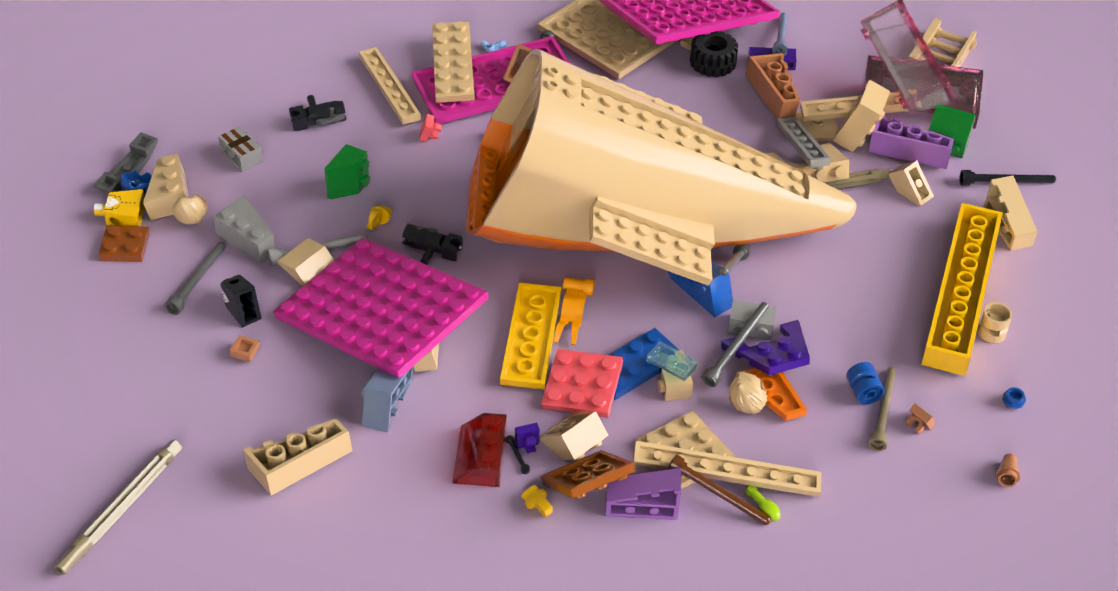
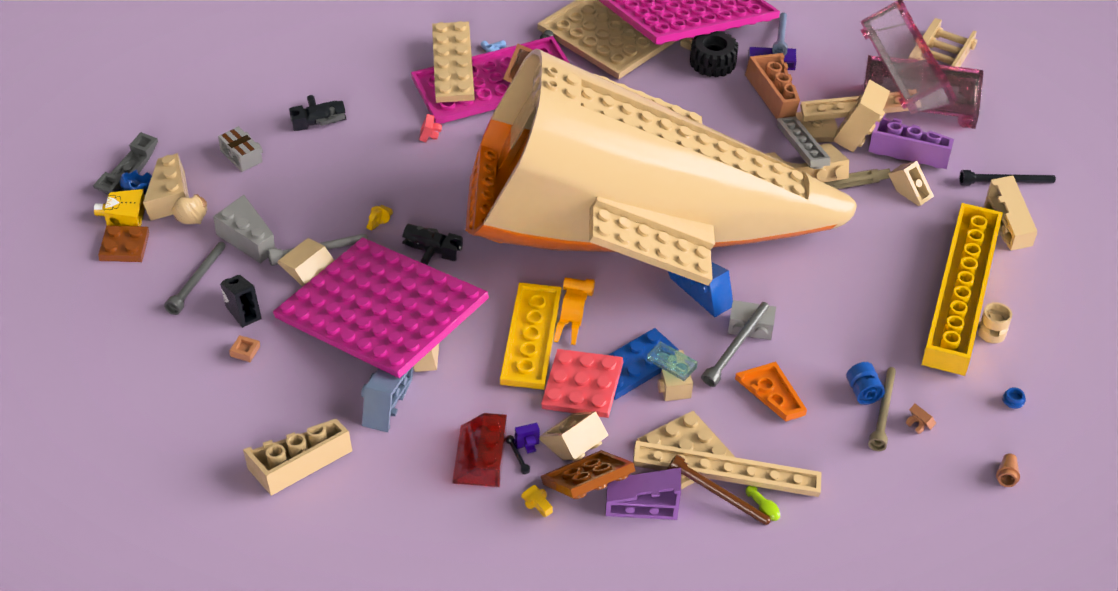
piece [52,439,183,575] -> none
green slope [324,144,370,199] -> none
tan plate [359,47,421,125] -> none
dark grey piece [720,244,751,276] -> none
dark purple wing [721,320,810,376] -> none
tan hair [729,372,768,415] -> none
green slope [928,104,976,158] -> none

